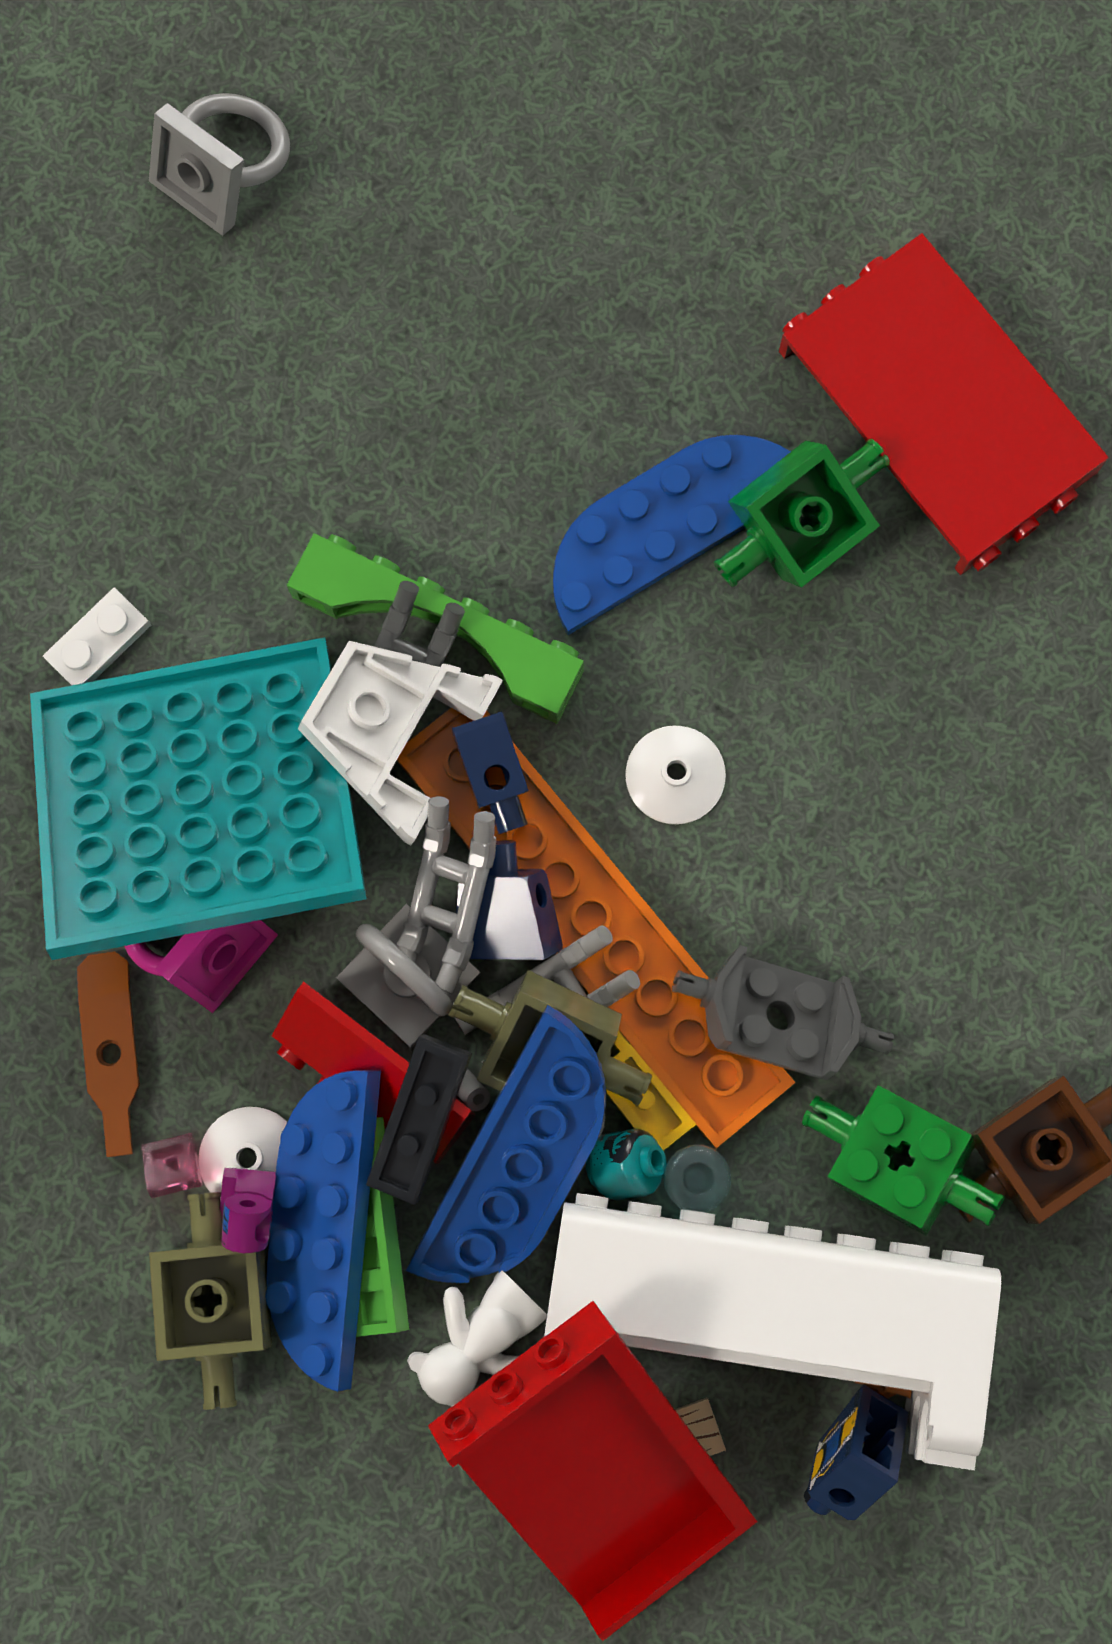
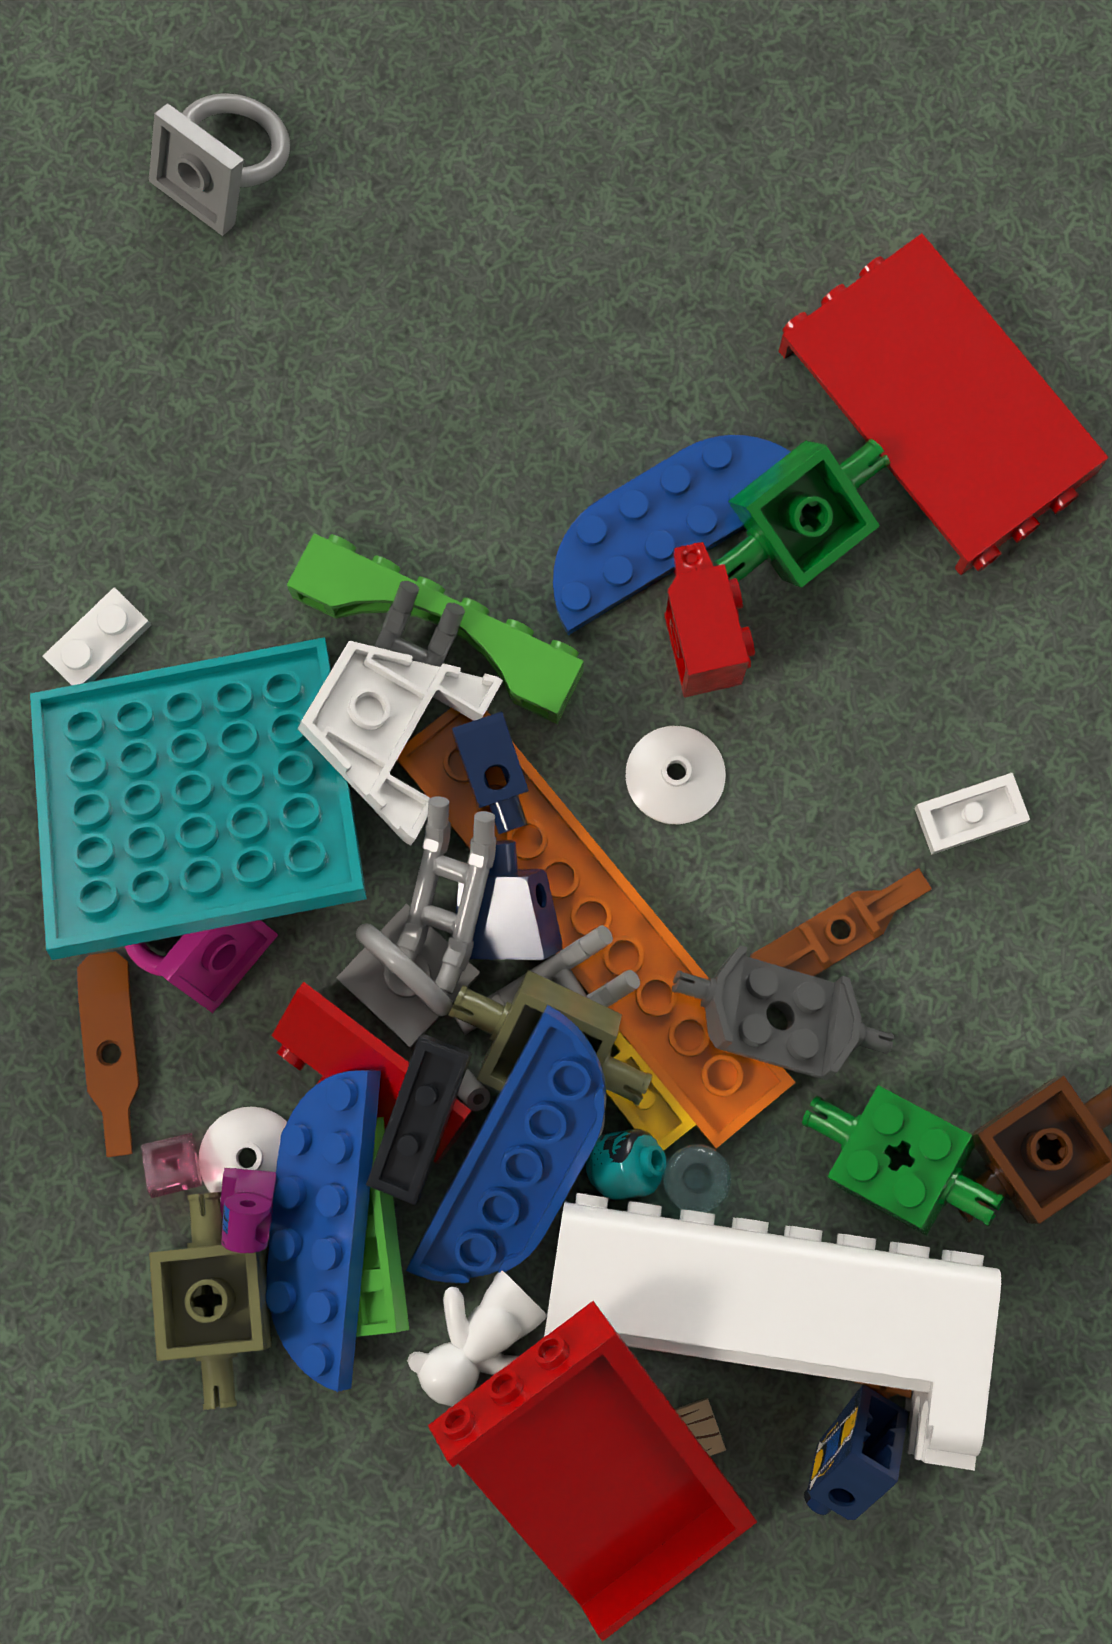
none -> red hinge [664,542,755,698]
none -> dark orange piece [750,868,932,976]
none -> white plate [914,773,1030,855]

